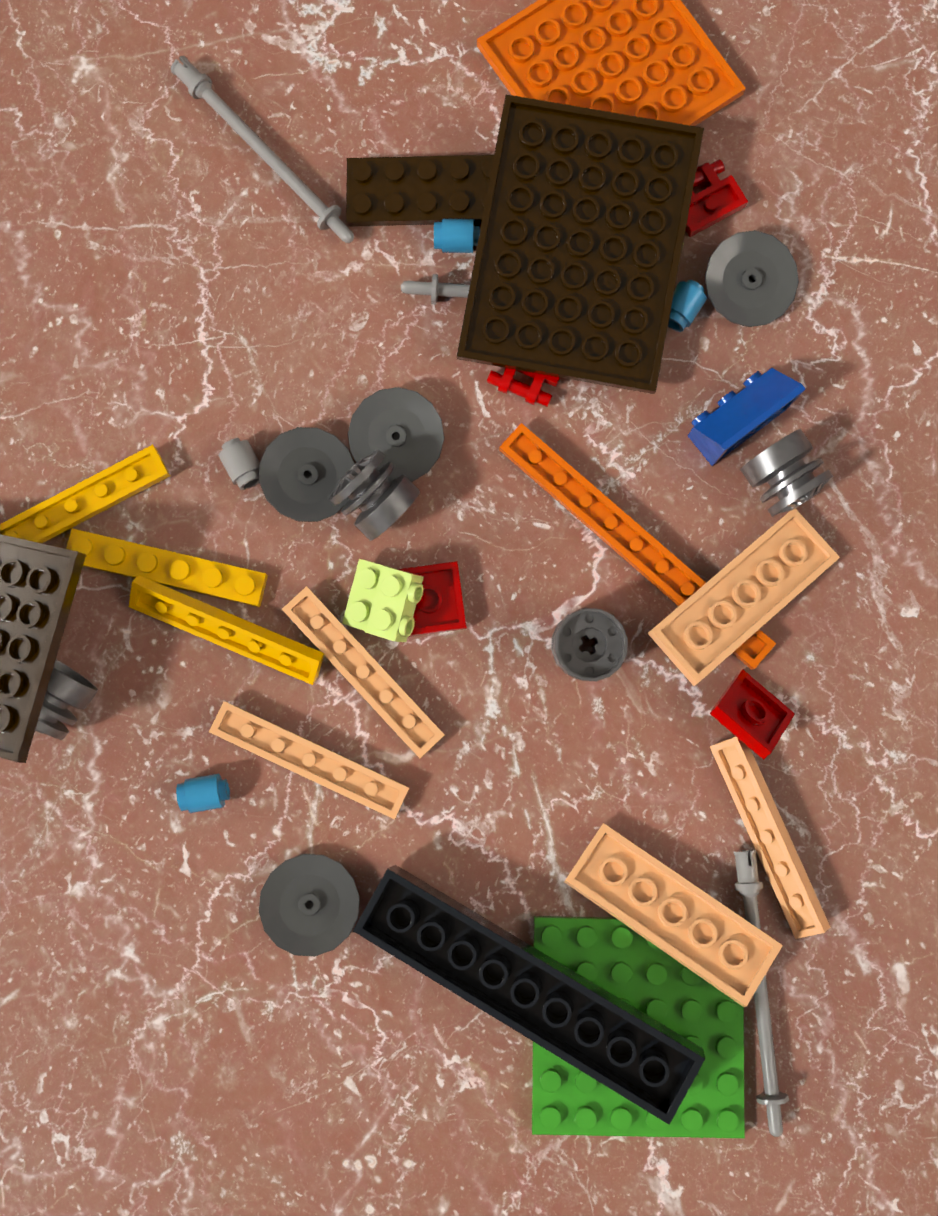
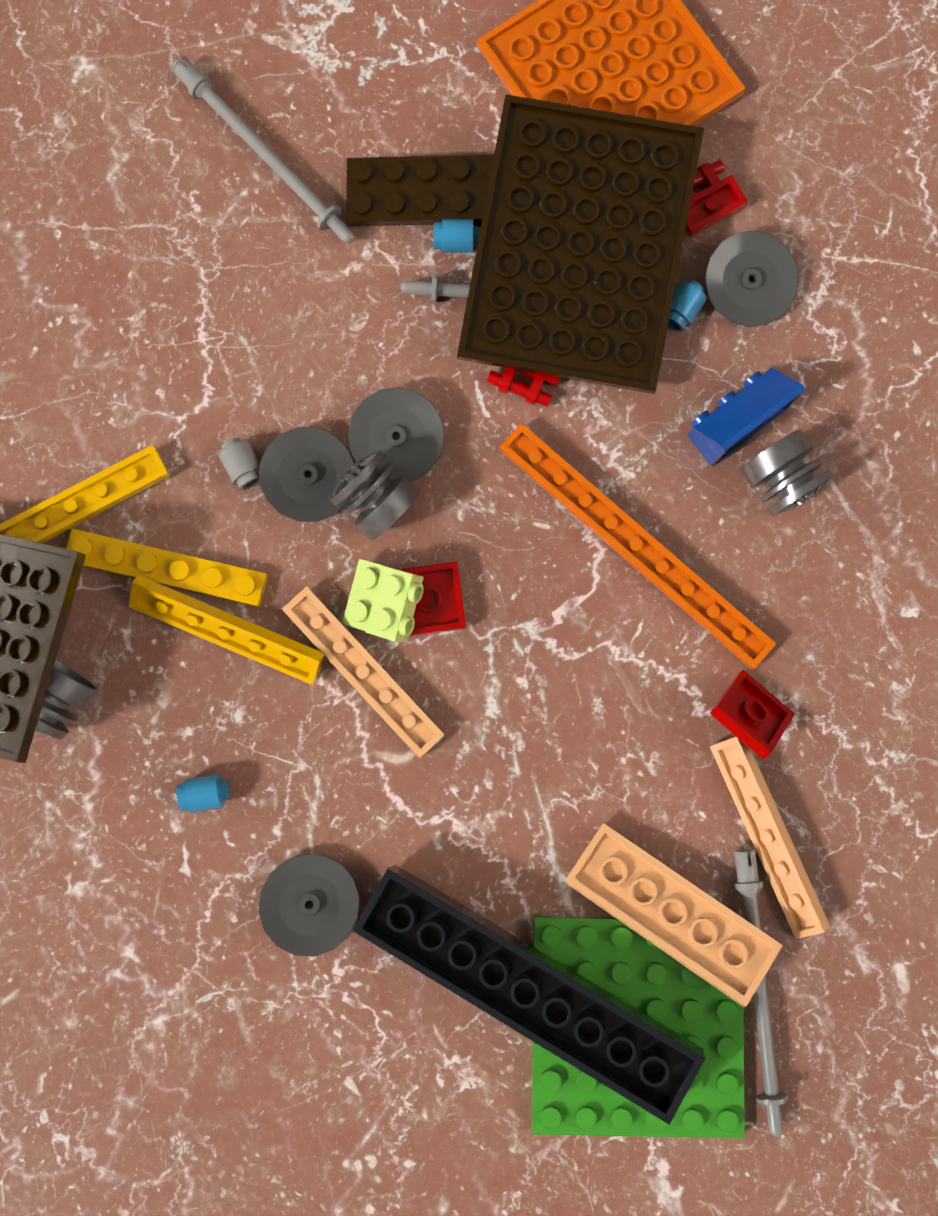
light nougat plate [209,701,410,820] -> none
flat silver wheel [551,608,628,681] -> none
light nougat plate [648,508,840,686] -> none

